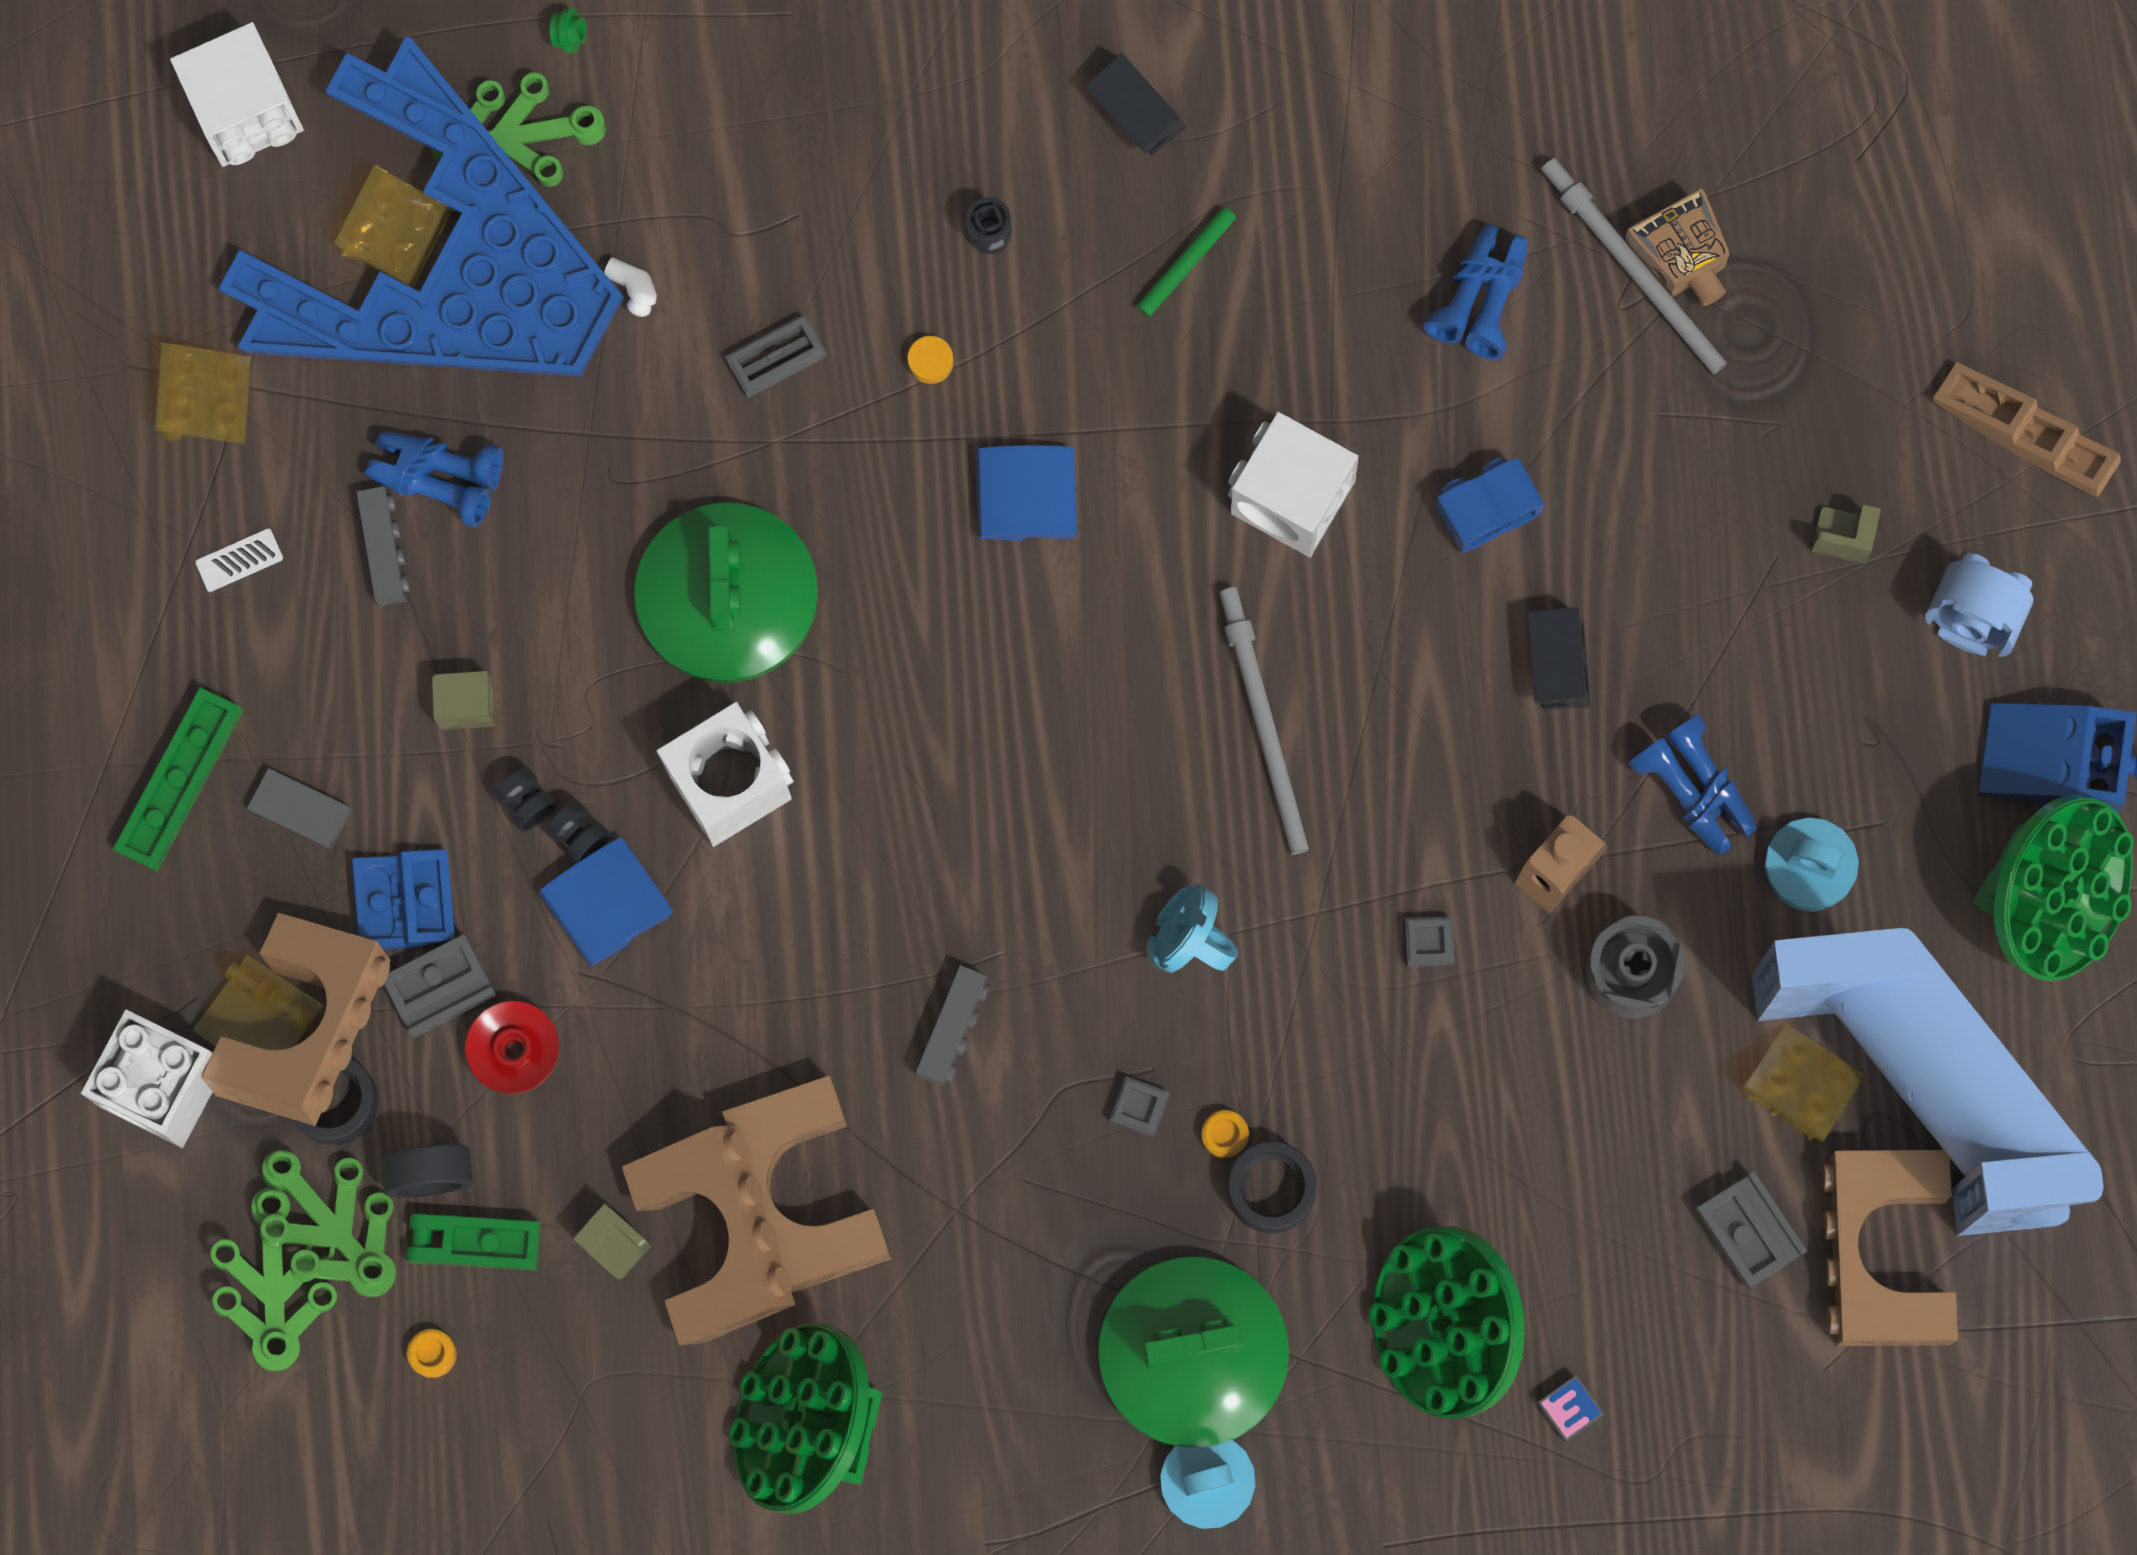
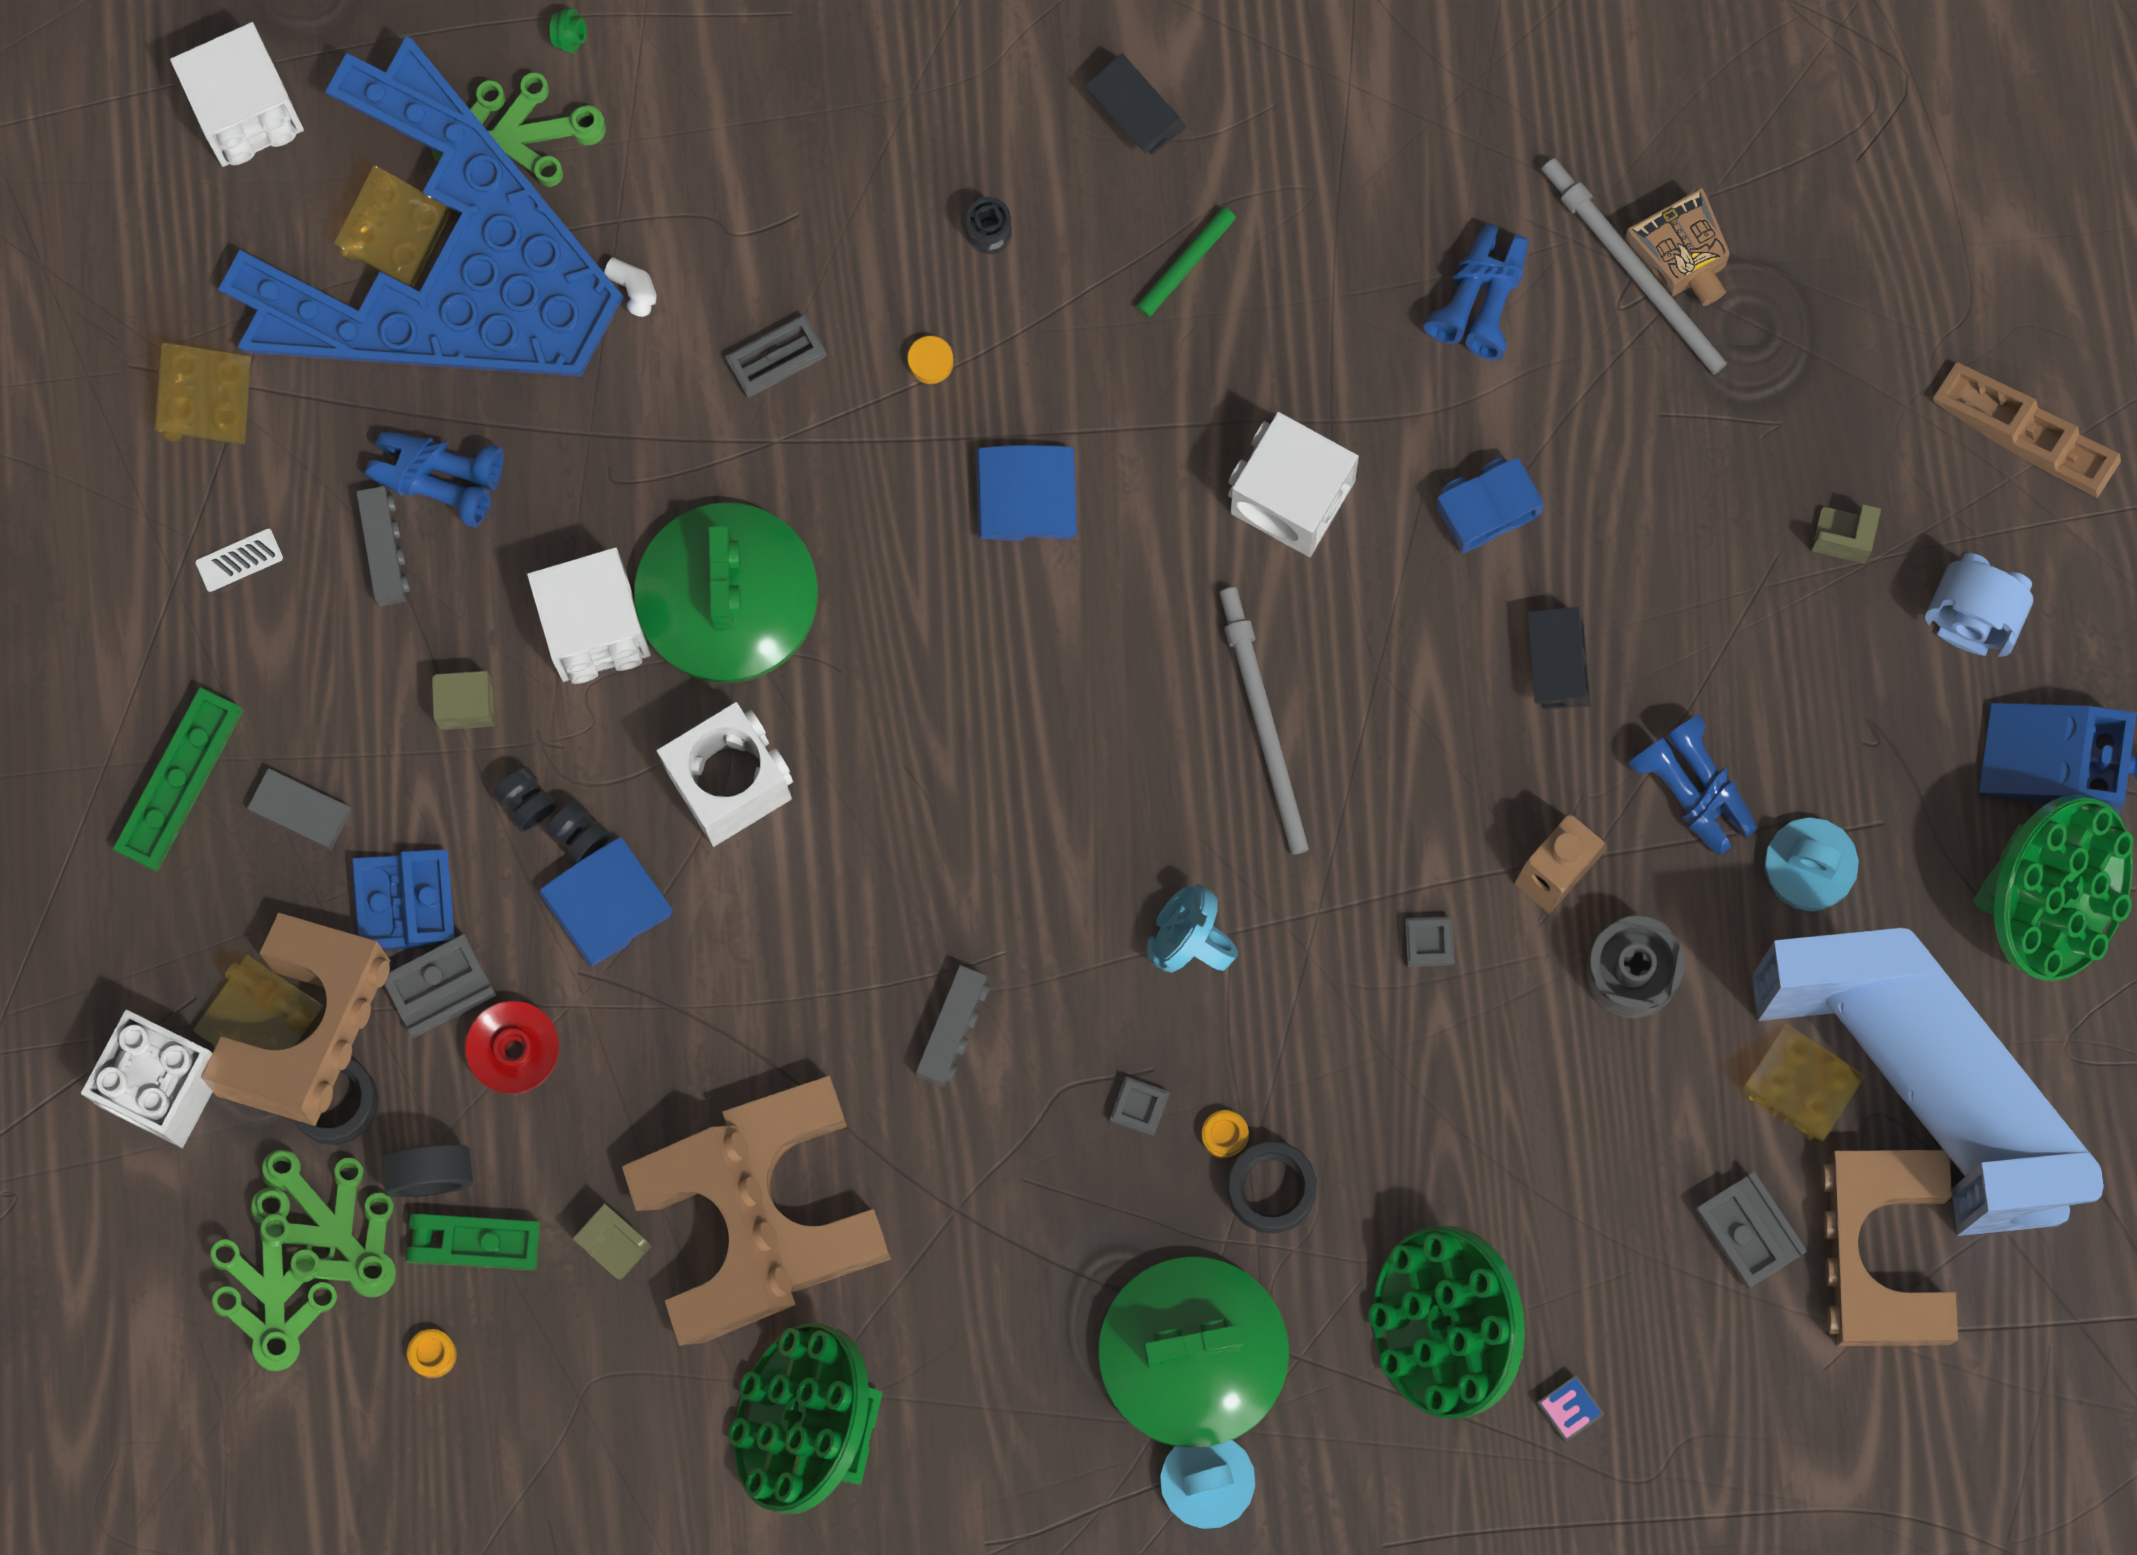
none -> white brick [527,547,651,684]

